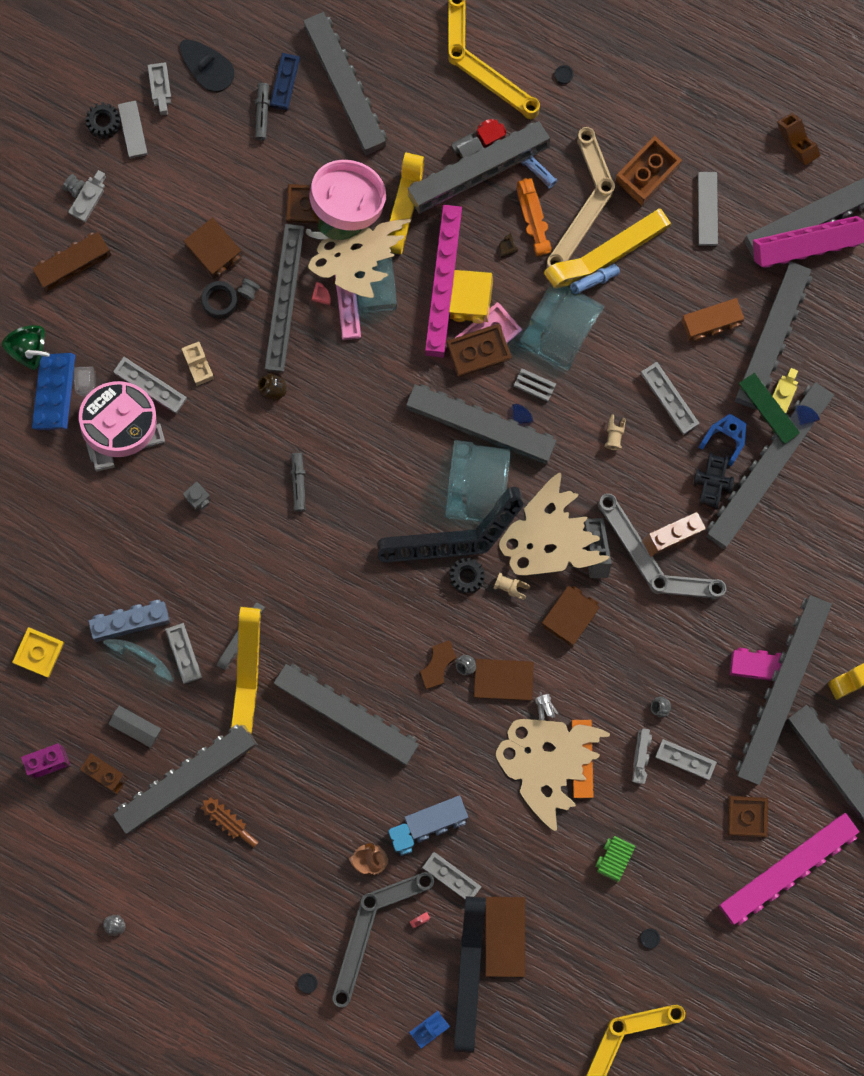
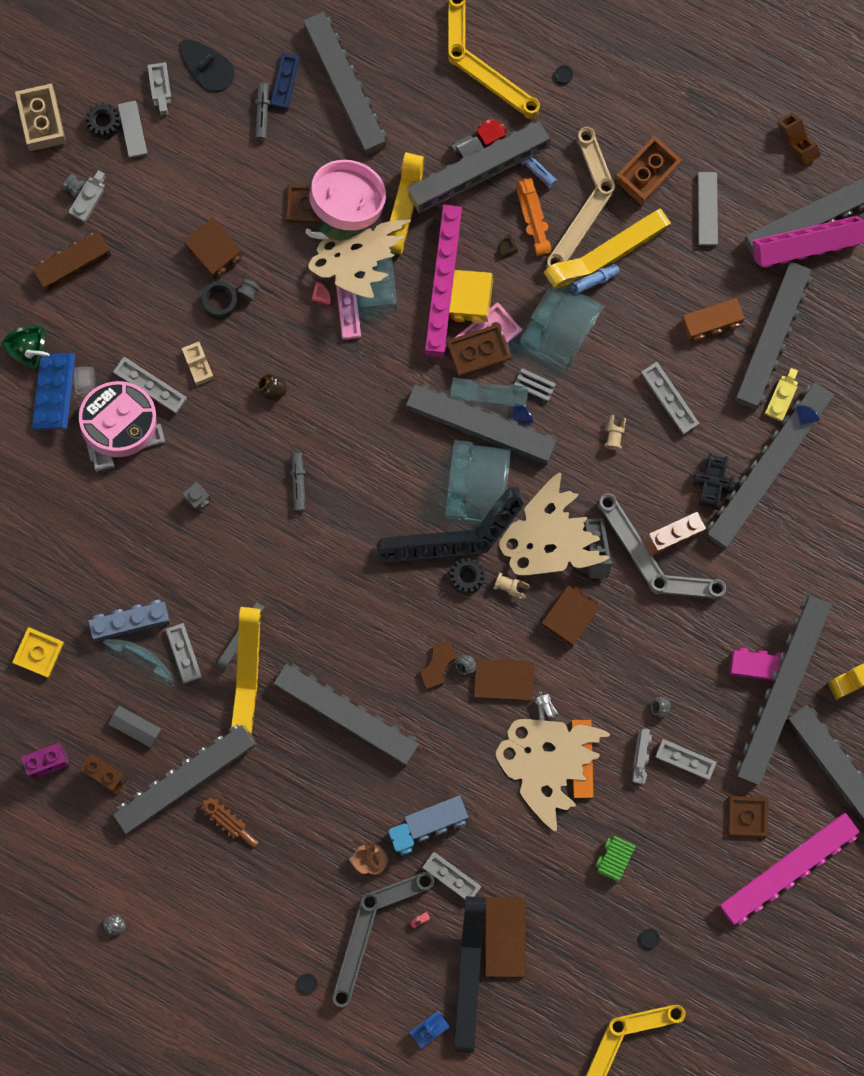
dark grey plate [265,224,304,373] -> none
blue piece [699,414,747,467] -> none
dark green tile [738,372,800,445] -> none
none -> tan brick [15,84,66,151]
none -> clear light blue slope [450,378,528,406]

